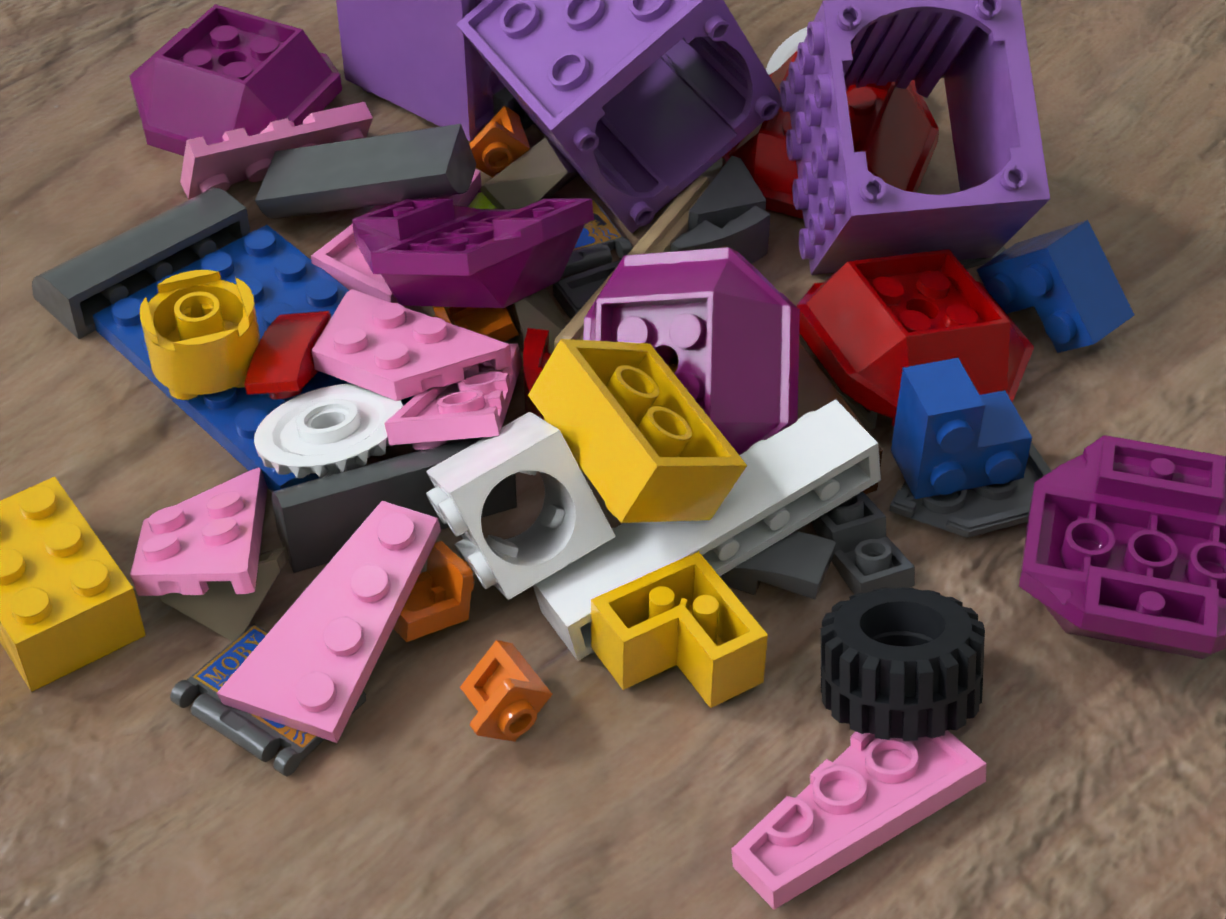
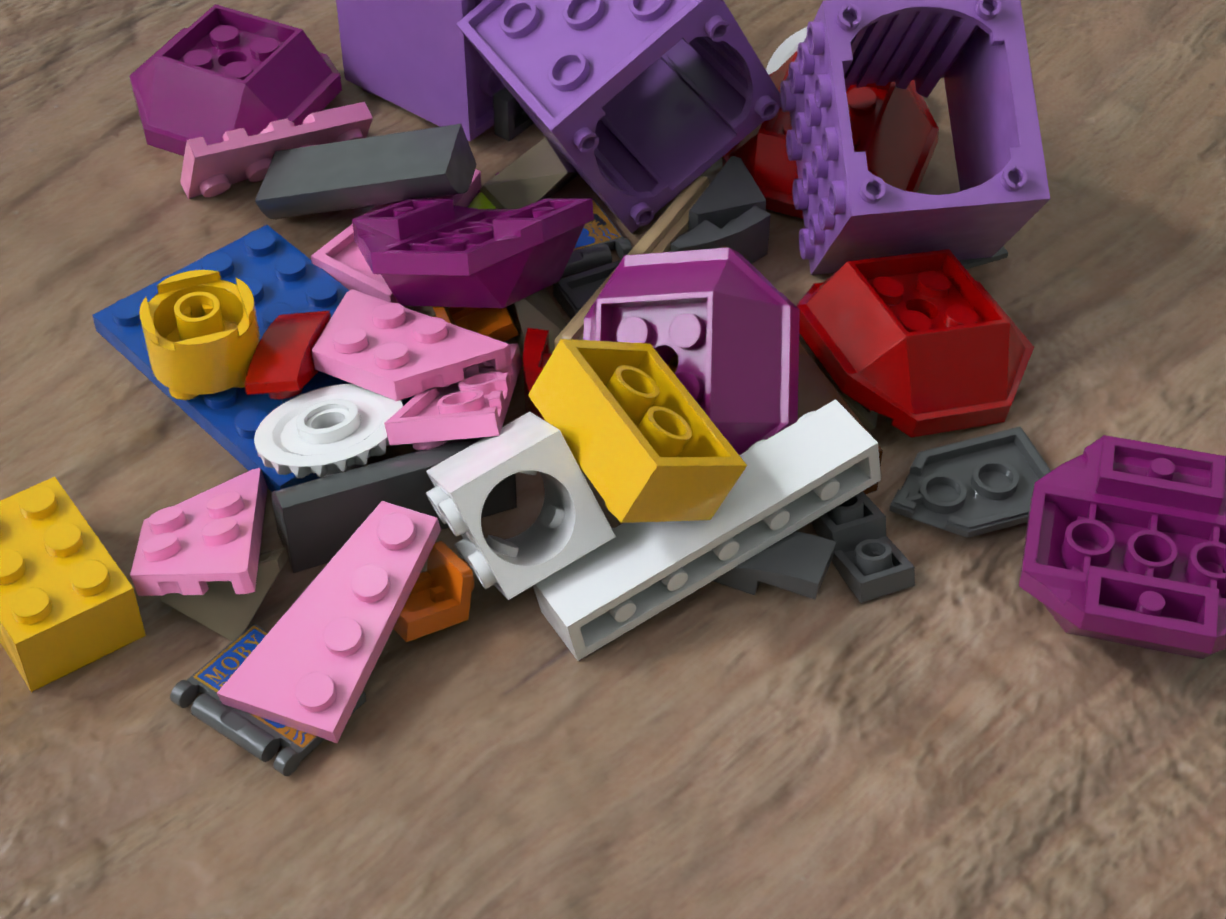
dark grey brick [32,187,250,339] -> none
orange bracket [460,640,553,742] -> none
orange bracket [469,105,530,178] -> none
yellow brick [591,551,768,708] -> none
bright pink wing [731,730,987,910] -> none
black tyre [820,587,985,741] -> none
blue brick [891,358,1032,499] -> none
blue brick [976,220,1134,353] -> none

